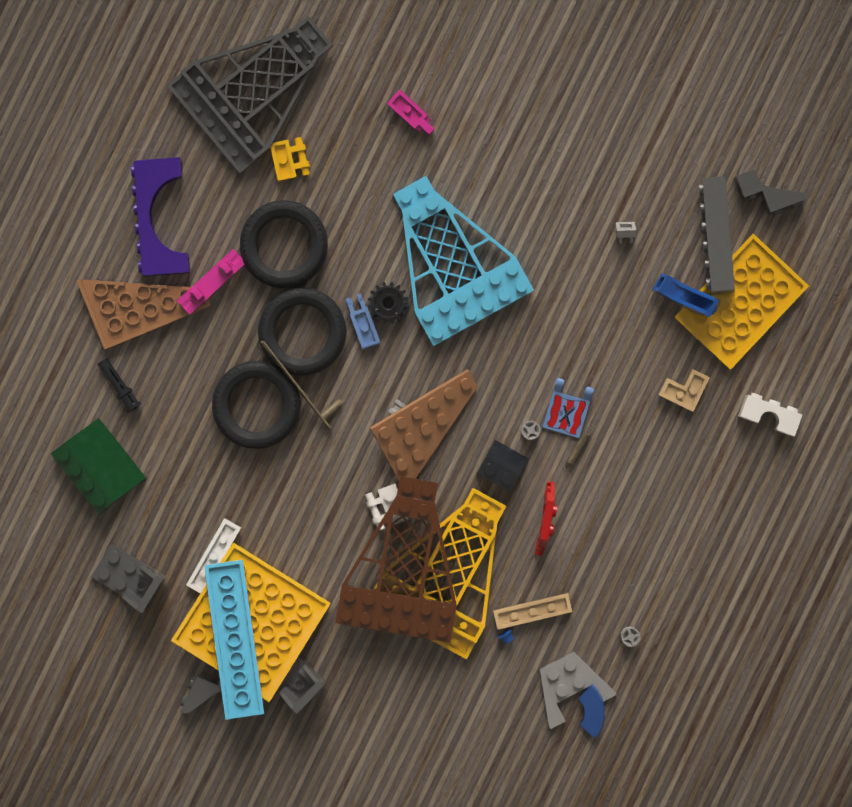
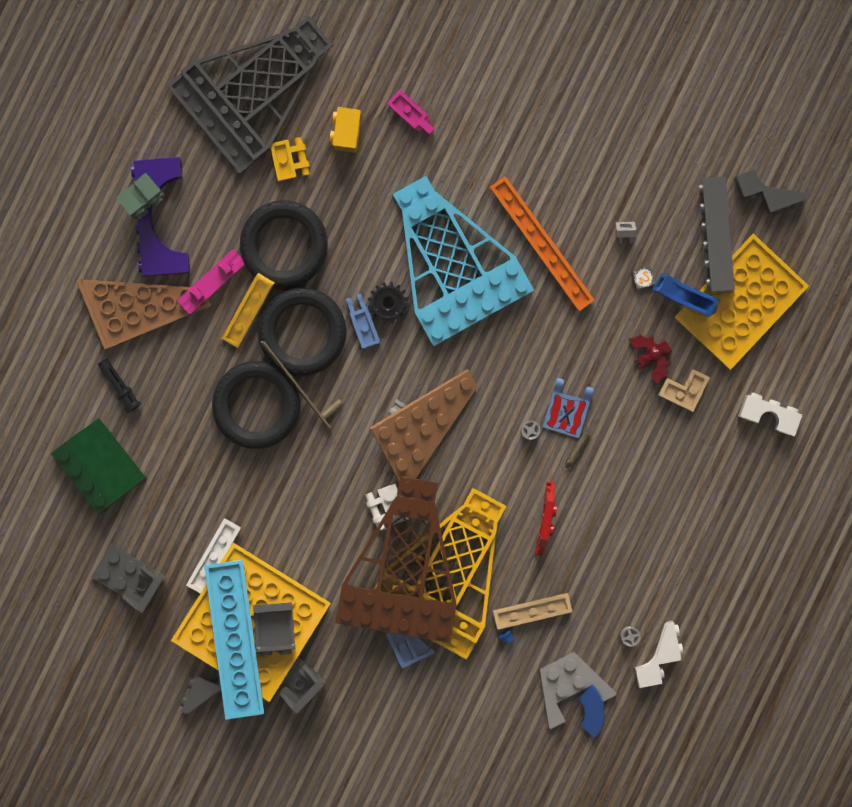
black slope [477,440,528,492] -> none
none -> sand green brick [115,173,165,219]
none -> yellow tile [221,273,274,348]
none -> dark grey panel [253,602,295,656]
none -> yellow brick [330,107,362,153]
none -> medium blue wing [385,632,435,669]
none -> orange plate [490,176,595,311]
none -> dark red animal [629,334,672,385]
none -> tile [631,266,655,290]
none -> white arch [634,621,684,688]

